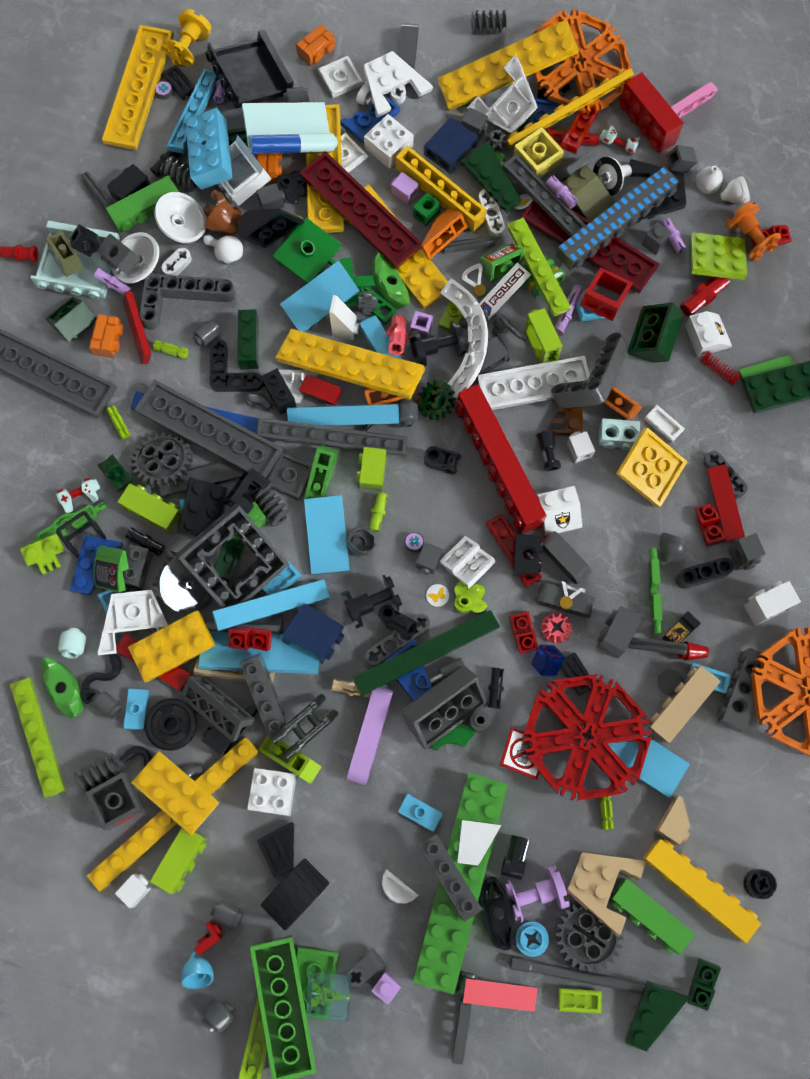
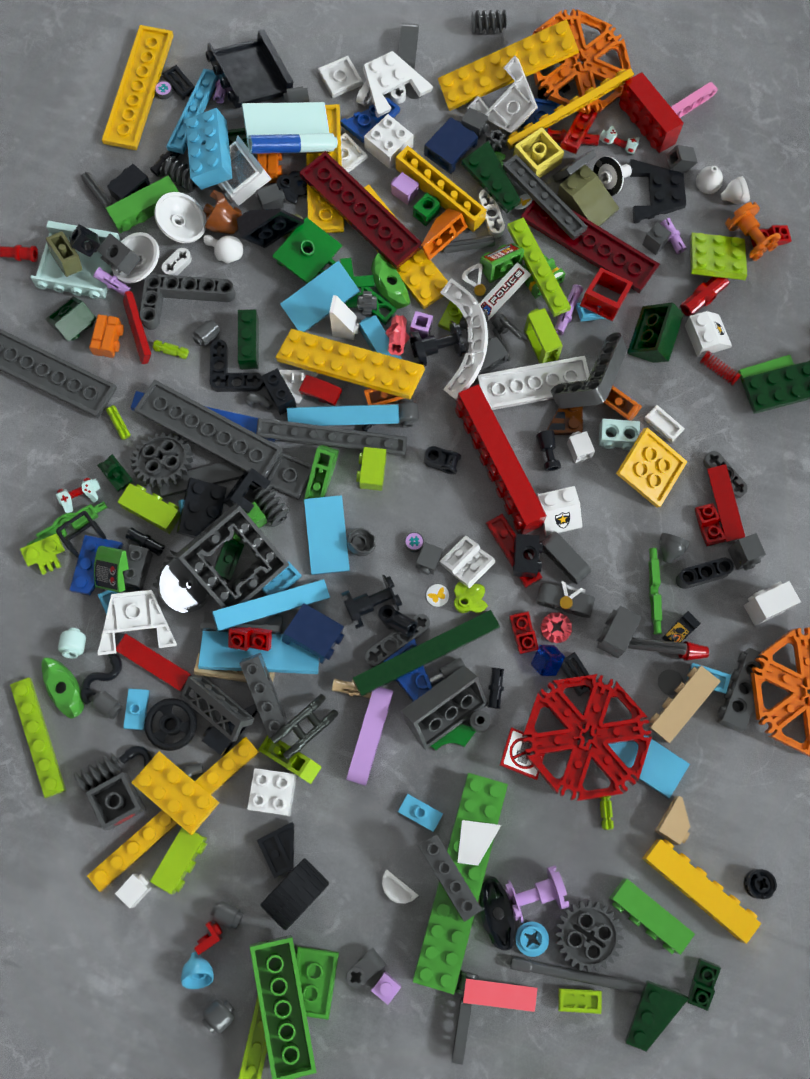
yellow plate [128,610,216,683] -> none
yellow piece [161,9,212,67] -> none
orange brick [296,24,335,66] -> none
clear light blue tile [306,972,351,1022] -> none
lime pin [368,492,389,532] -> none
dark green gear [416,380,456,421] -> none
black piece [501,835,529,880] -> none
lavender pin [546,175,579,209] -> none
dark grey brick [556,166,679,271] -> none
tan wing [567,852,646,937] -> none

